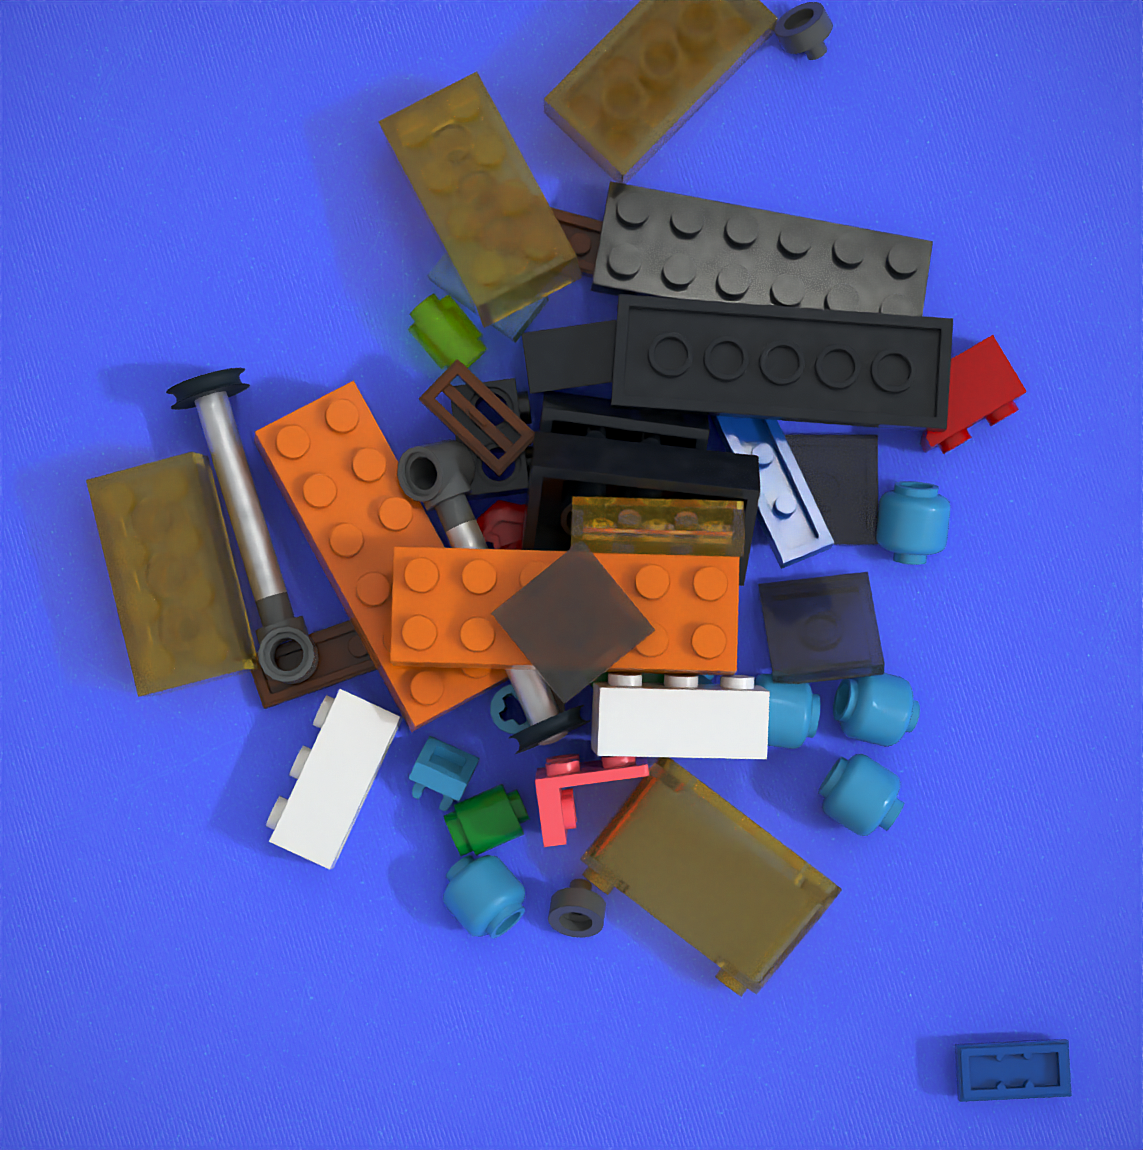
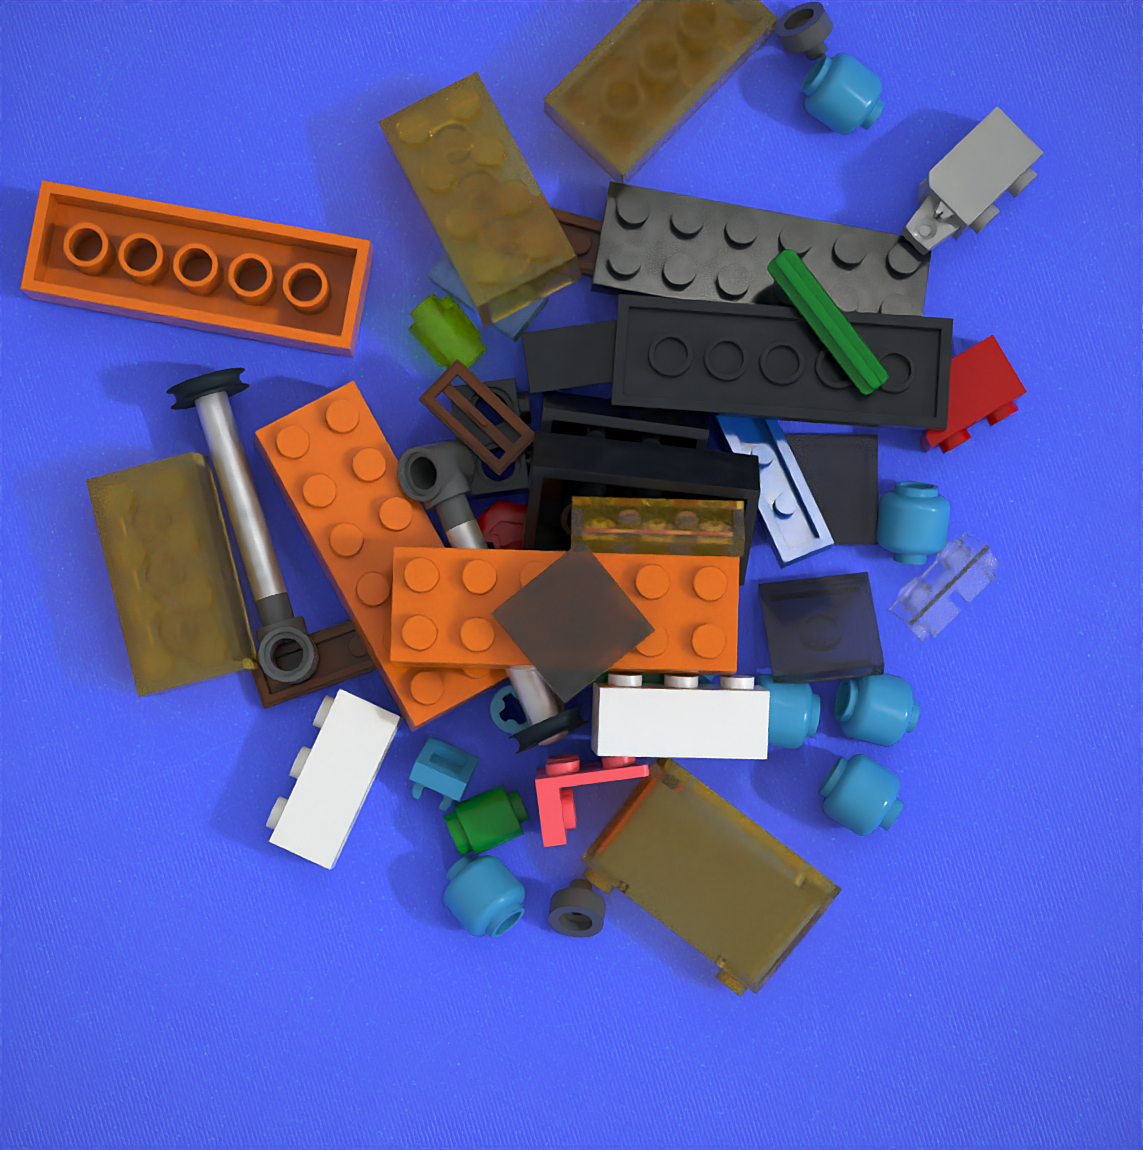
blue plate [955,1039,1072,1102] -> none
none -> orange brick [20,180,374,358]
none -> green axle [767,248,889,395]
none -> dark azure head [800,53,885,135]
none -> clear hinge [888,533,1000,642]
none -> light grey hinge [901,106,1044,255]

